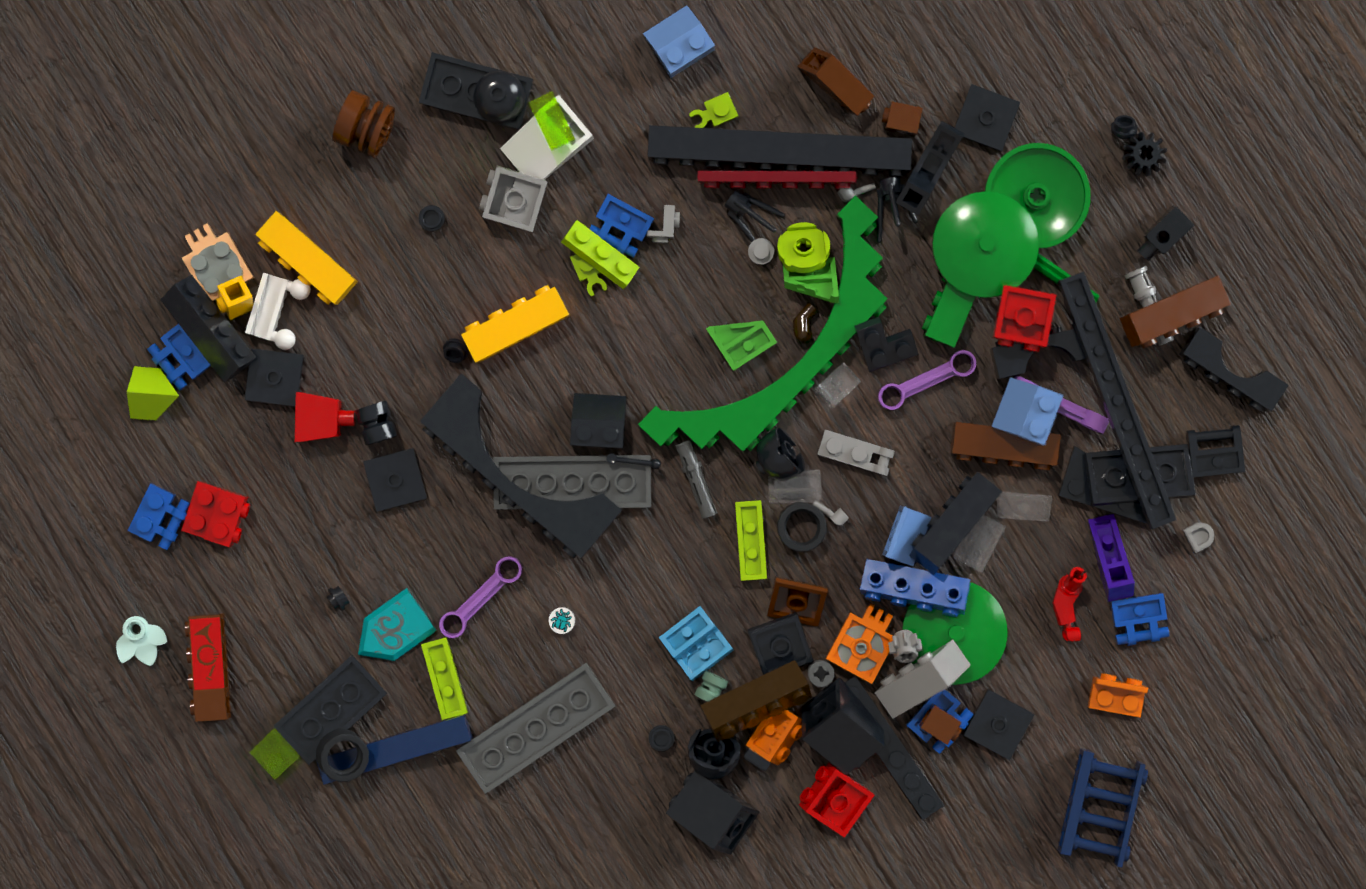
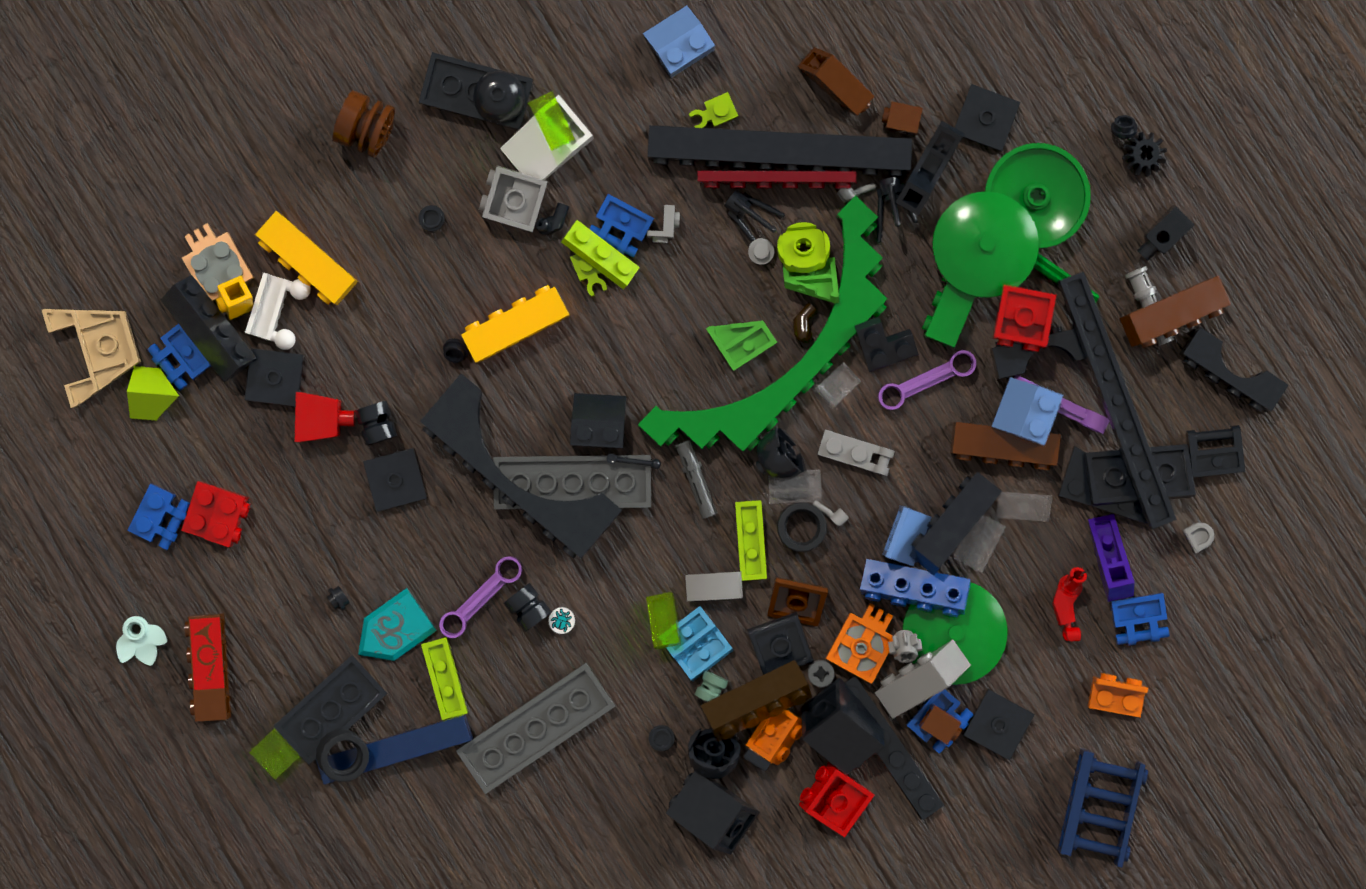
none -> tan wing [42,309,141,408]
none -> black wheel [503,583,552,632]
none -> black arm [535,203,570,235]
none -> clear neon green plate [646,592,681,649]
none -> light grey slope [685,571,743,601]

